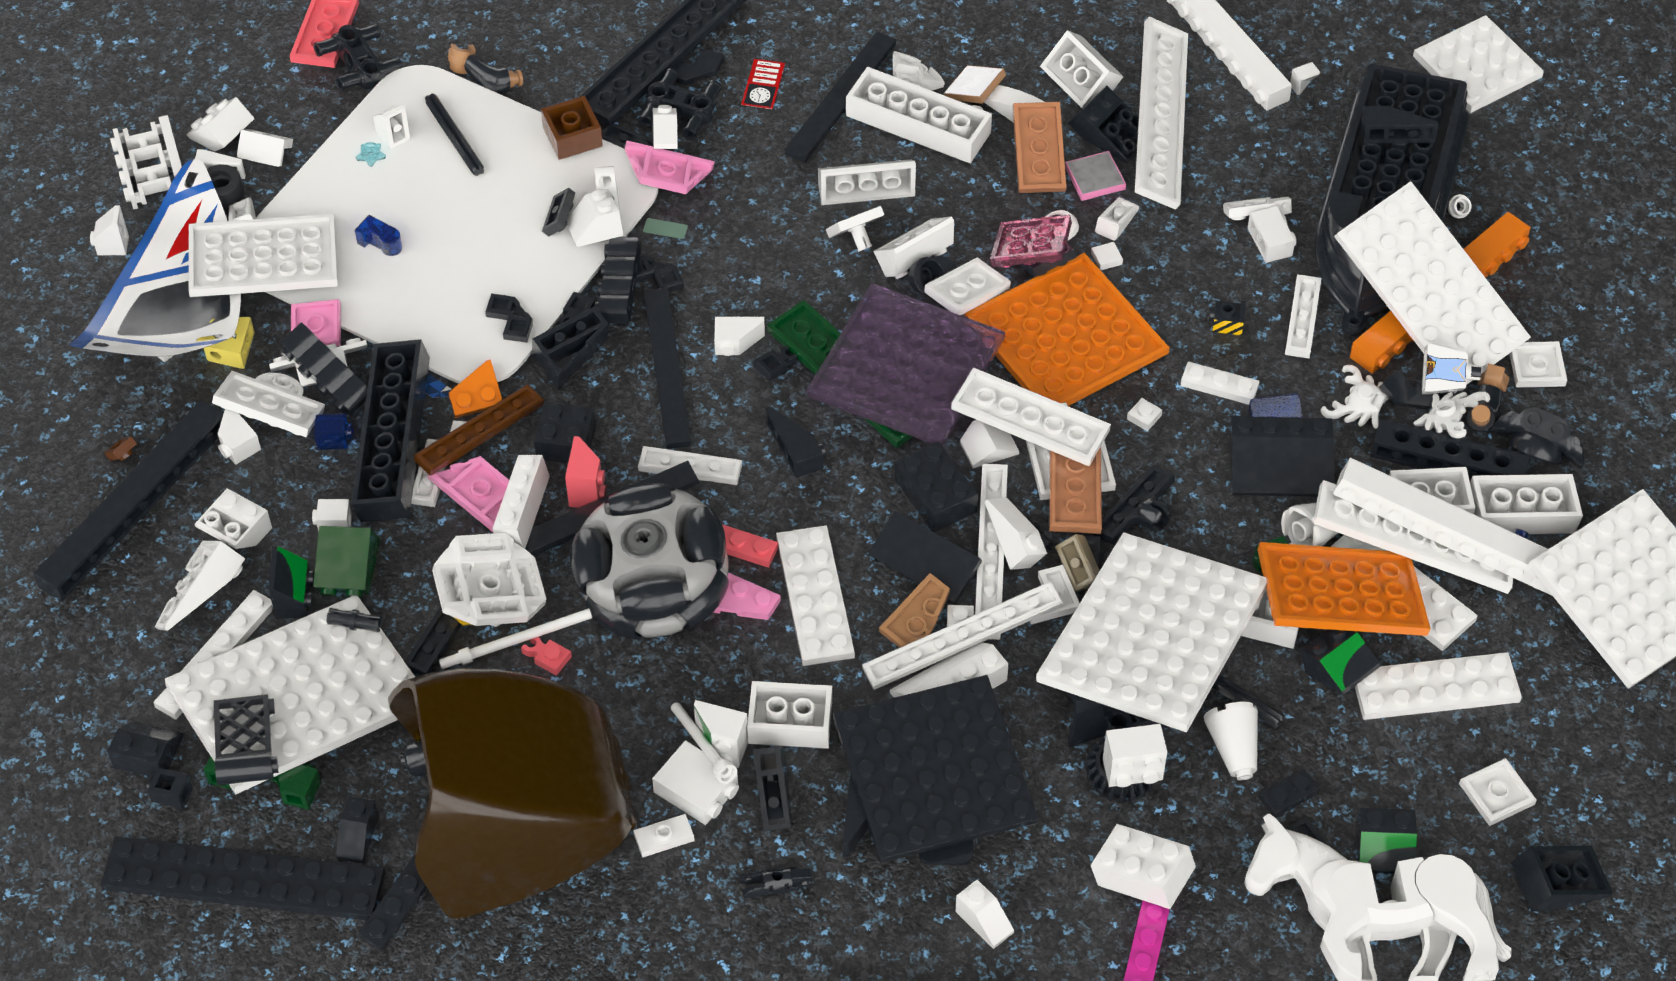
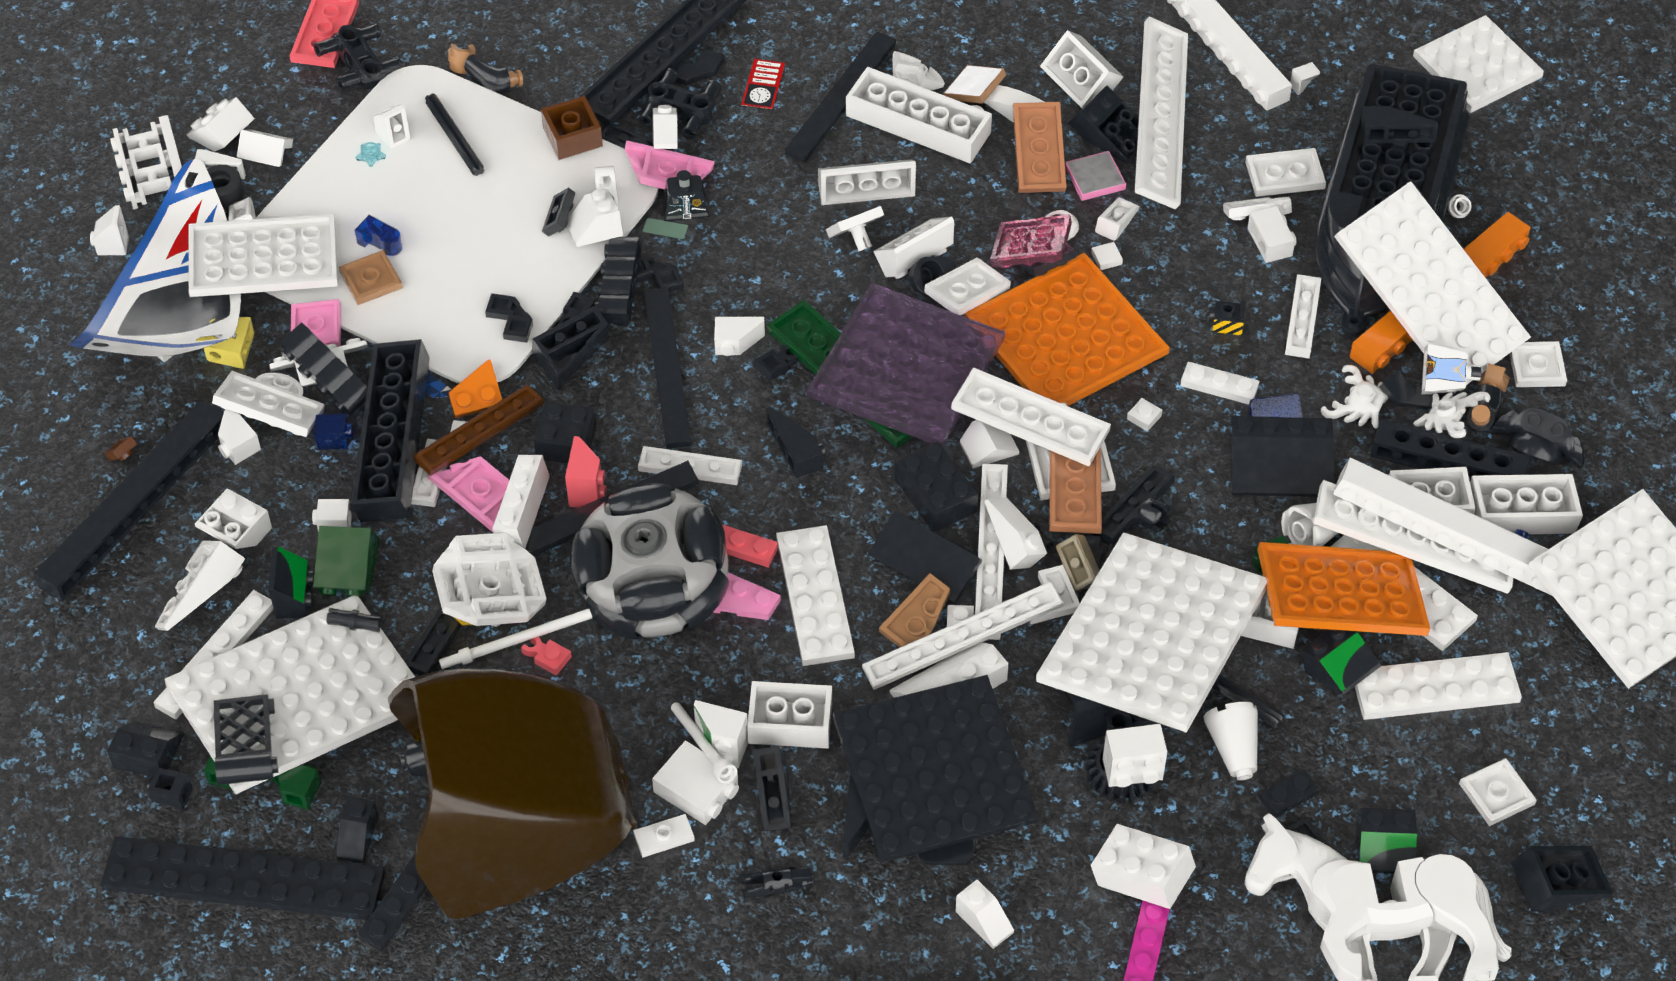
none -> medium nougat tile [339,250,403,305]
none -> black torso [663,170,710,221]
none -> white plate [1245,148,1326,197]

